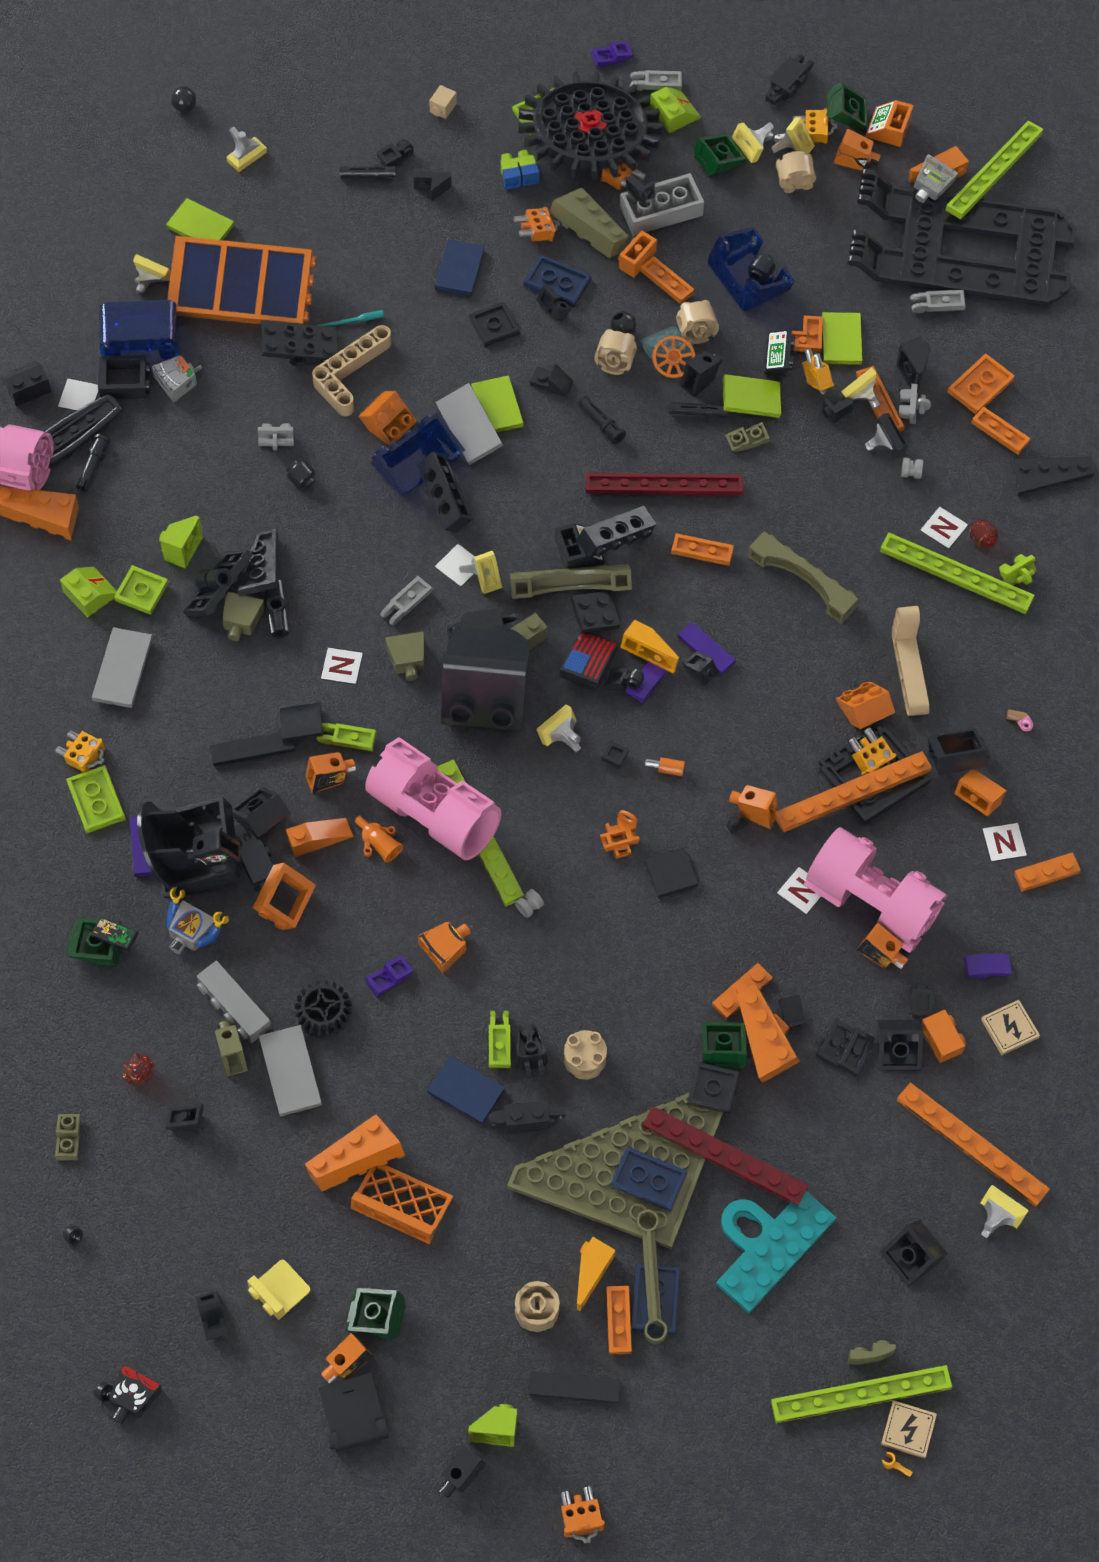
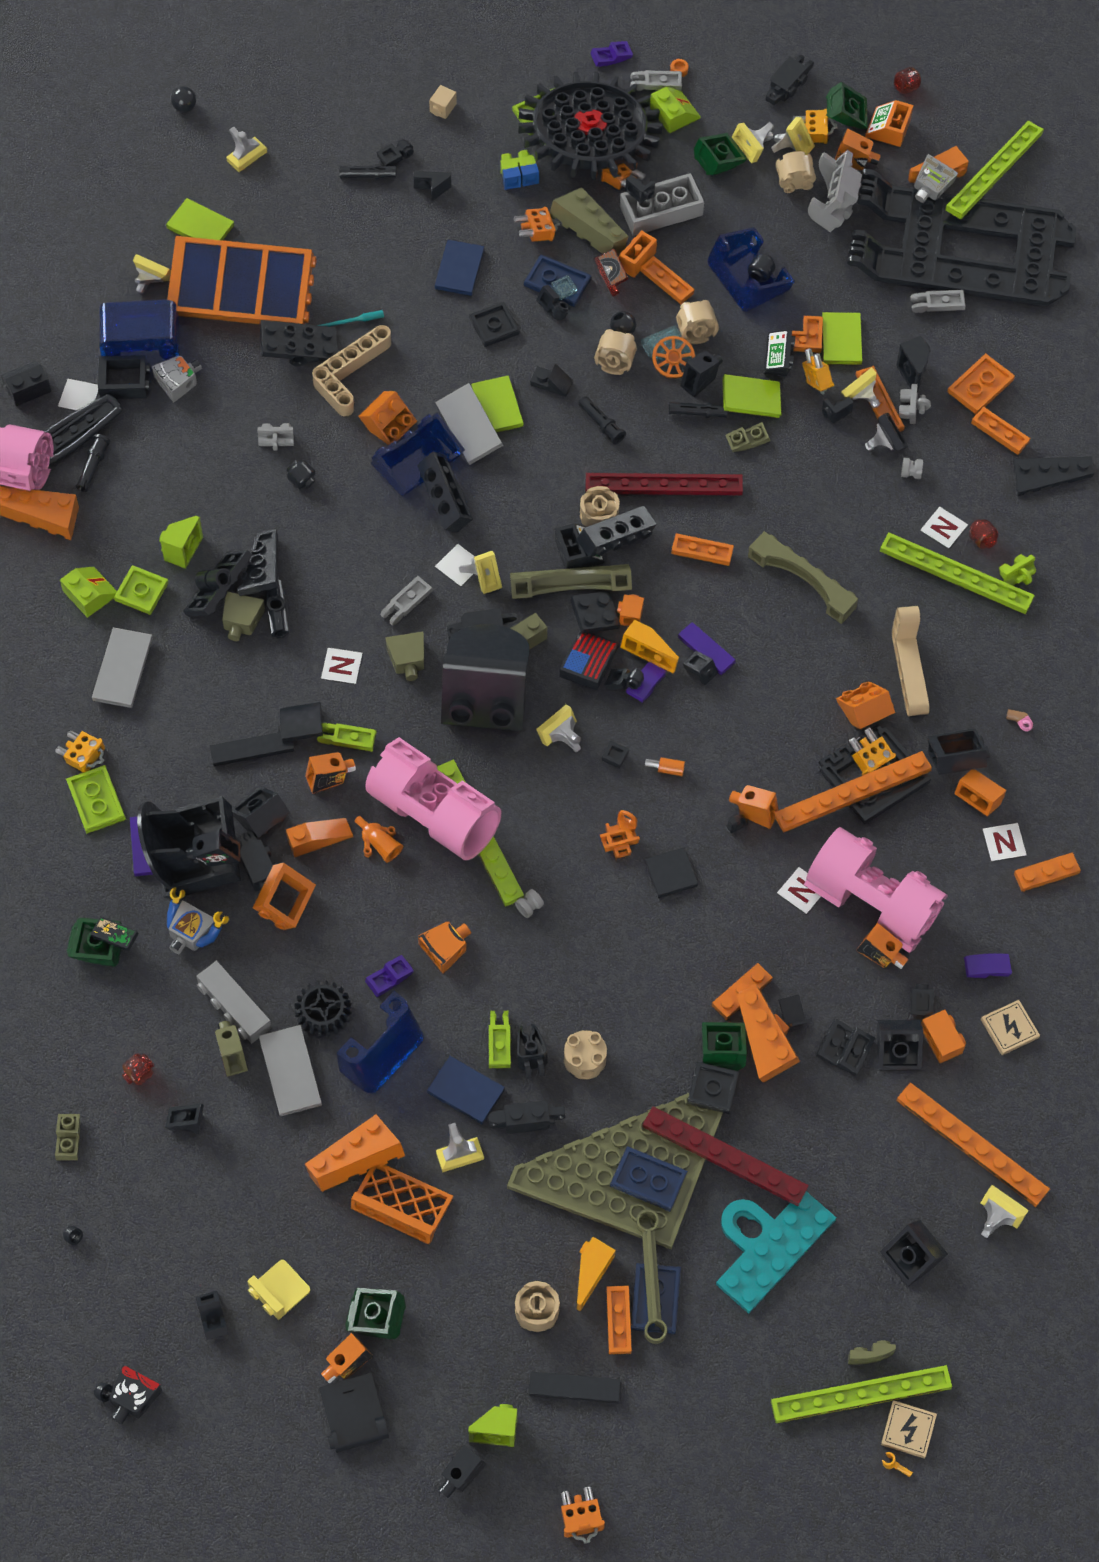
none -> clear blue windscreen [337,991,424,1093]
none -> piece [436,1123,484,1173]
none -> clear light blue tile [551,275,577,300]
none -> tan brick [580,486,620,527]
none -> panel [594,249,628,296]
none -> orange brick [617,594,644,626]
none -> orange tile [670,59,689,77]
none -> light grey piece [808,150,862,232]
none -> clear red head [894,67,921,94]

